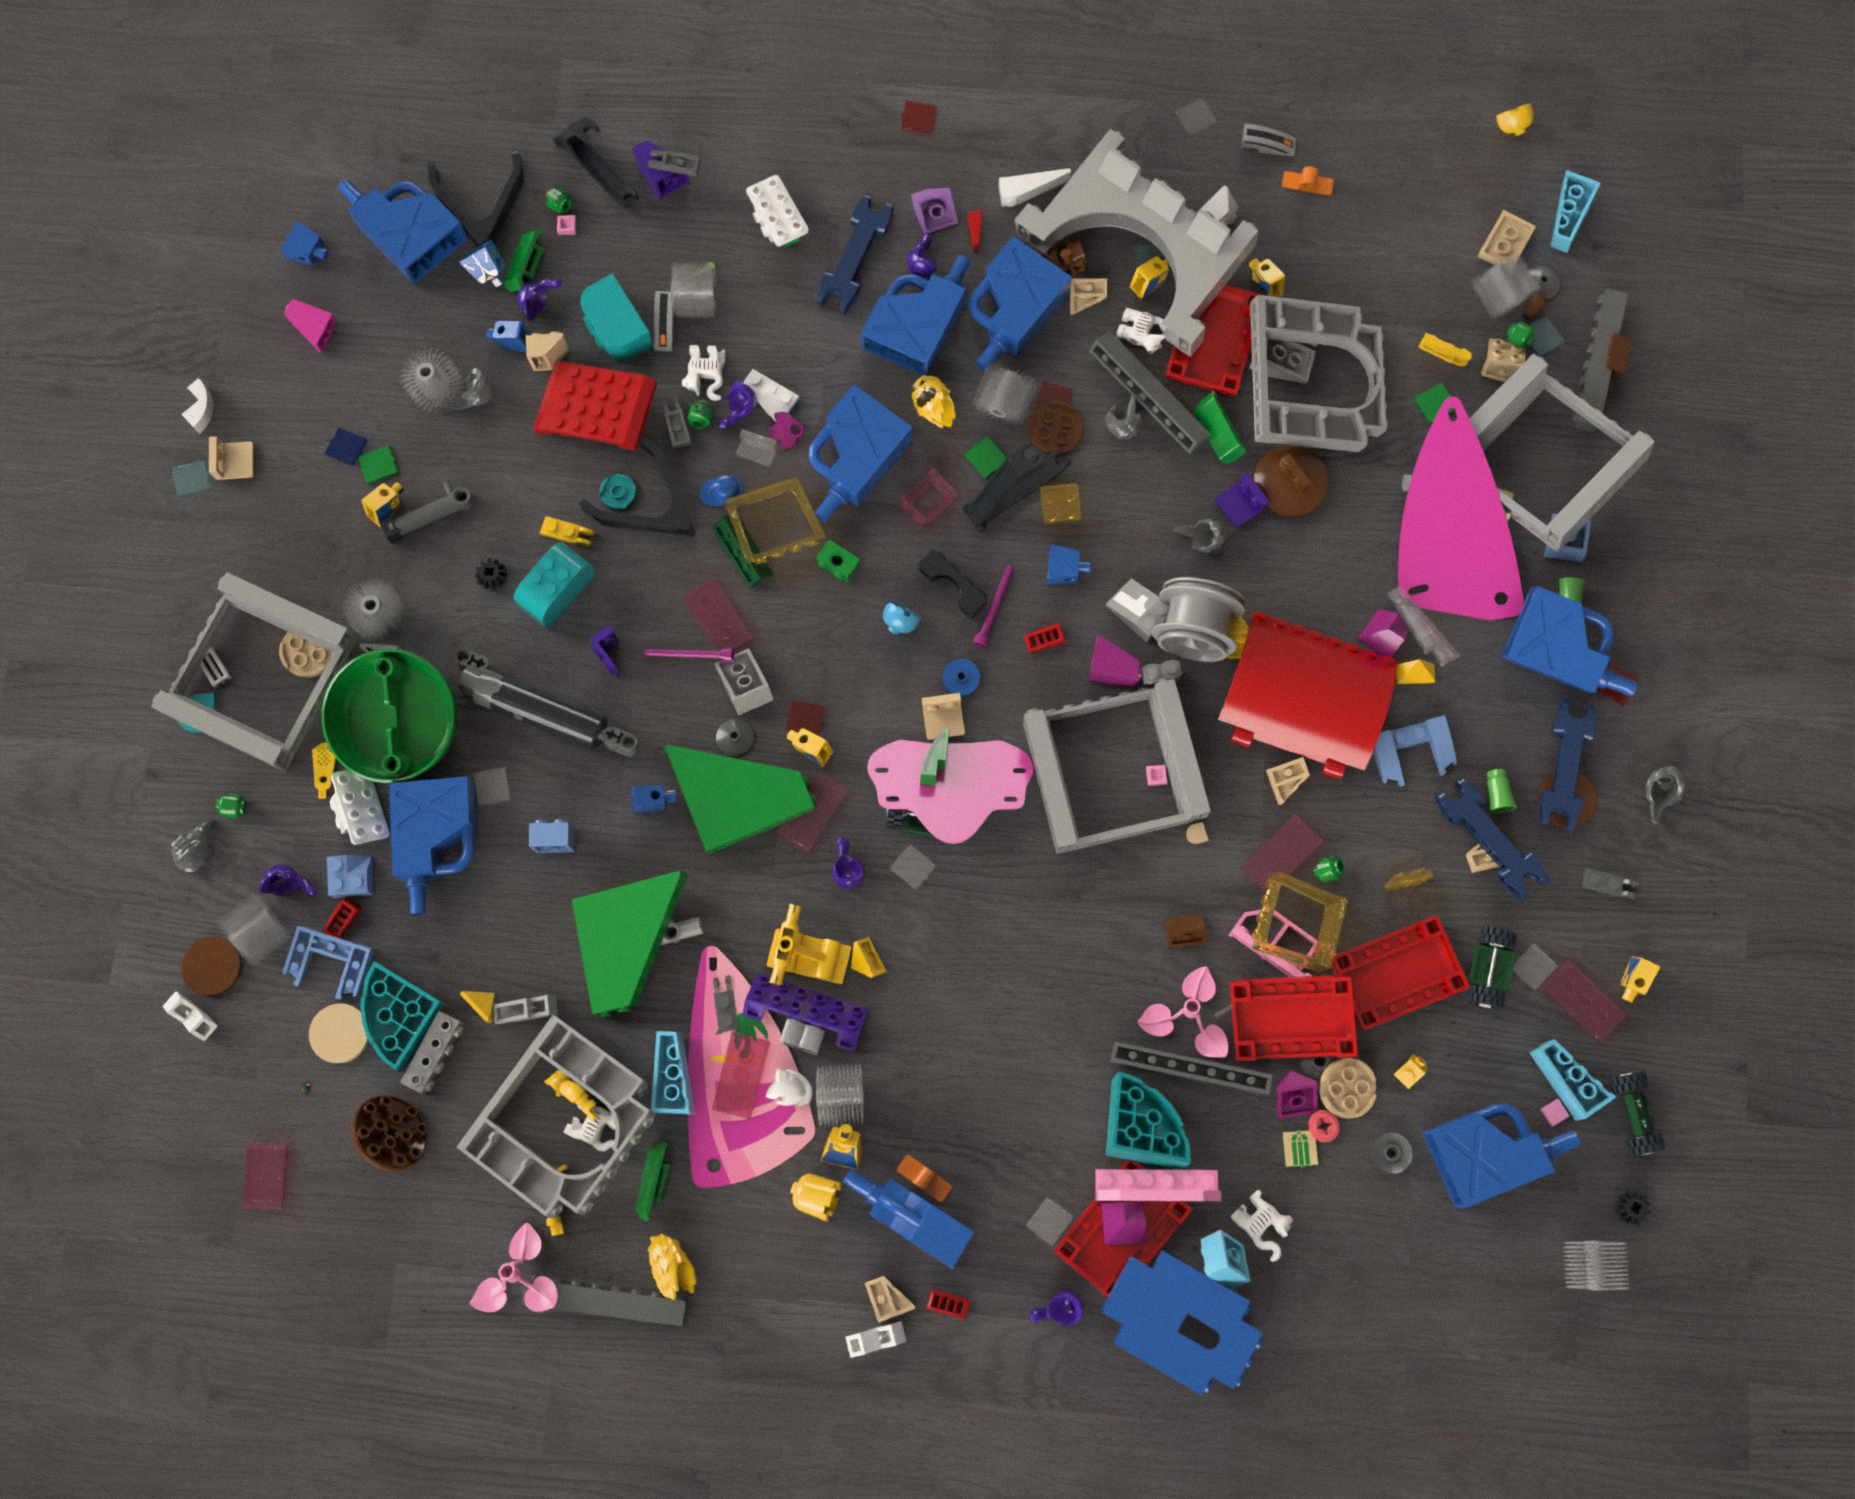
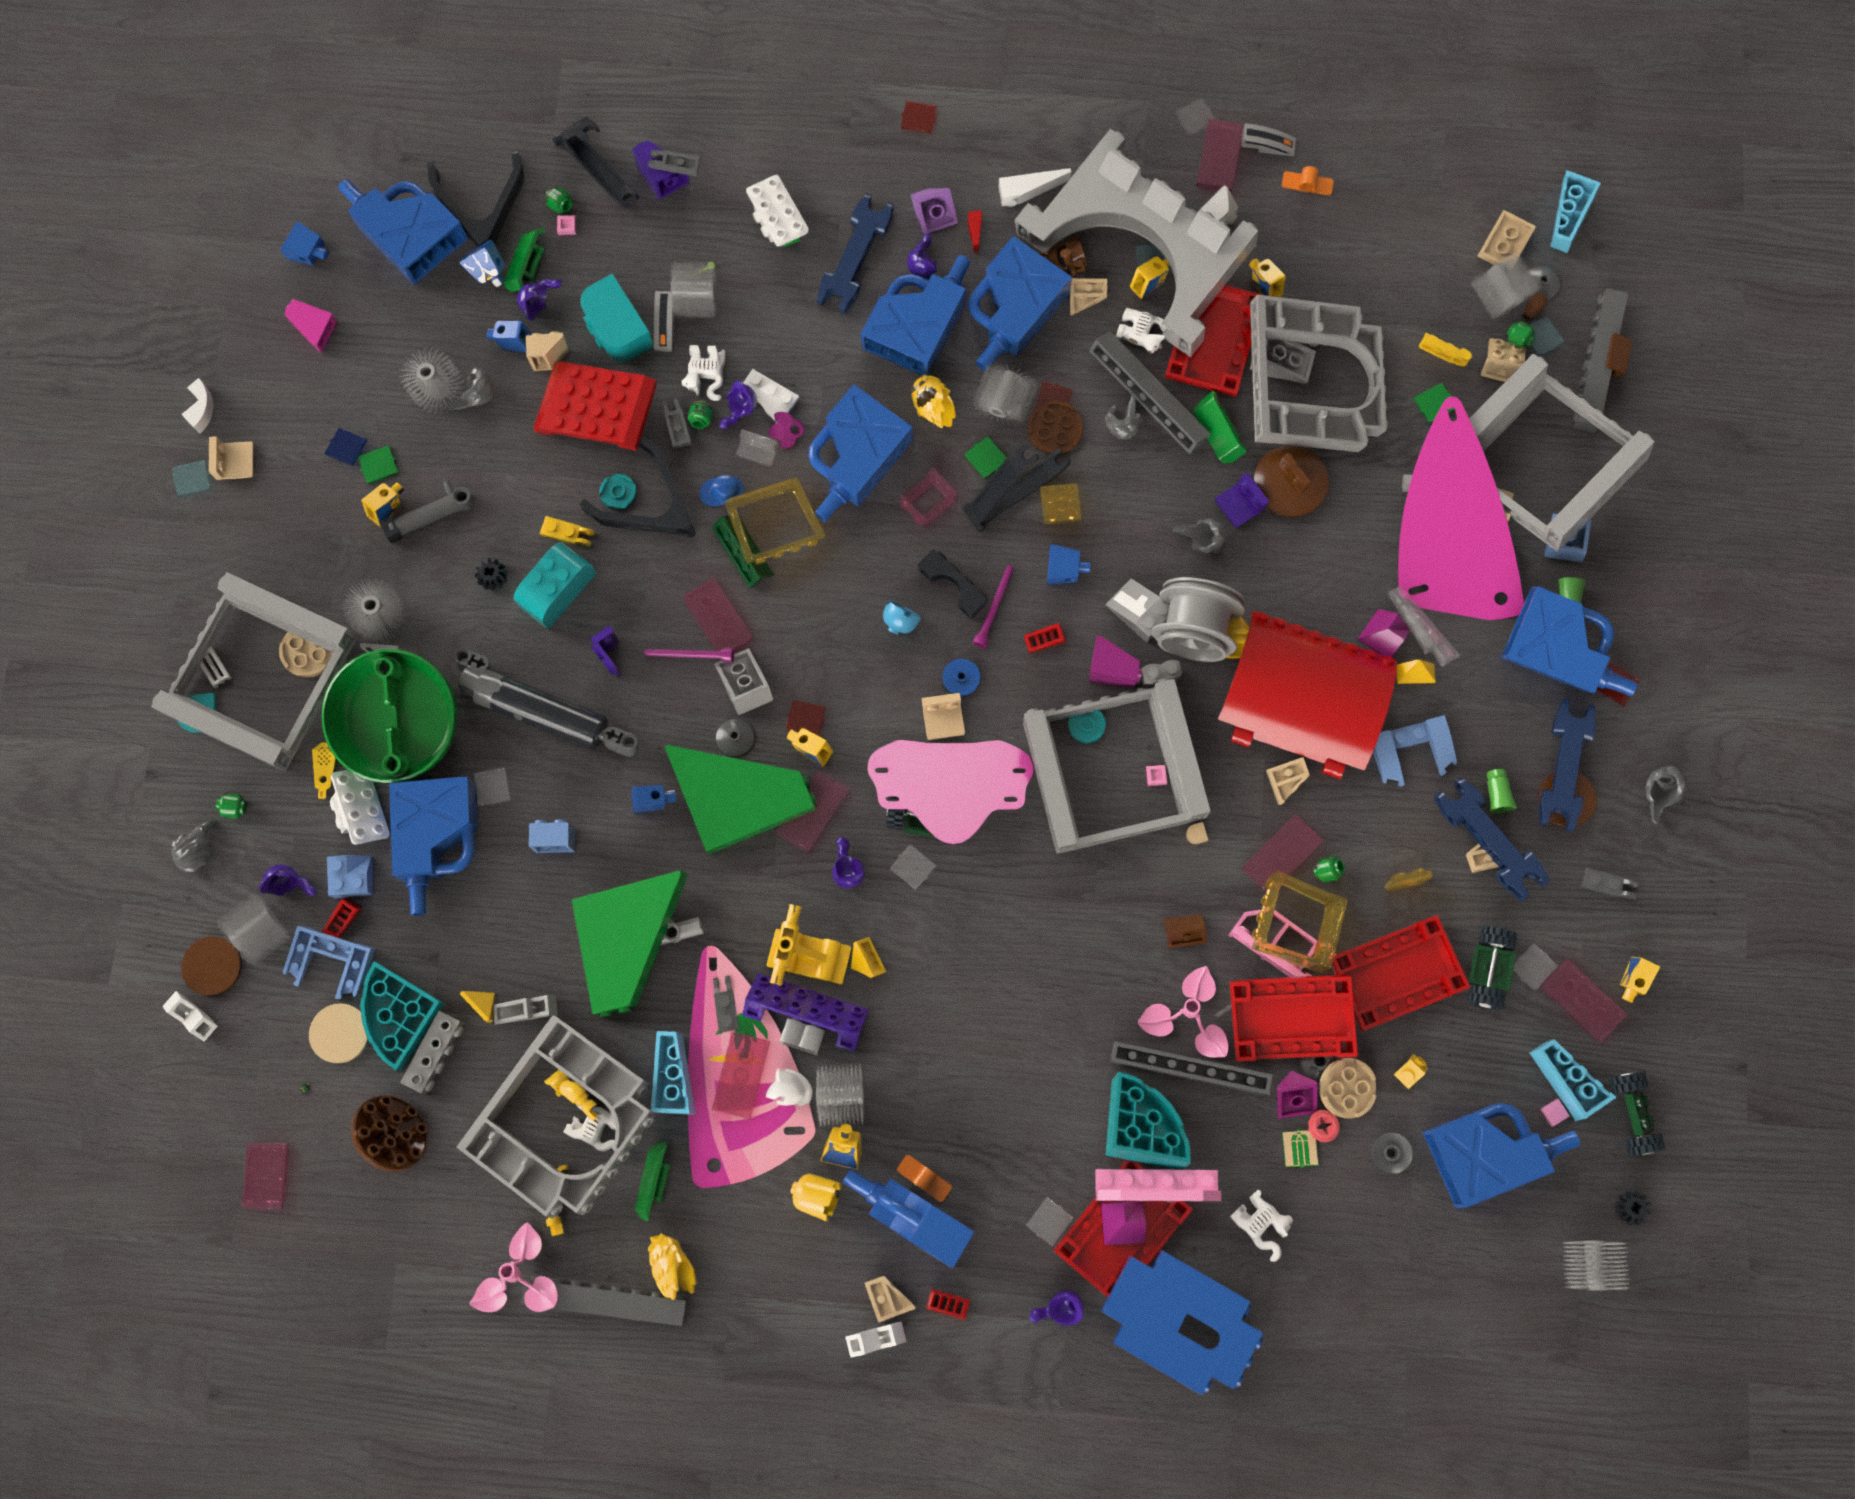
green brick [816,540,861,583] -> none
slope [920,728,949,786] -> none
medium azure brick [1200,1230,1250,1290] -> none
yellow cylinder [1496,103,1534,136] -> none
none -> teal tile [1068,710,1106,744]
none -> clear pink tile [1196,118,1243,192]

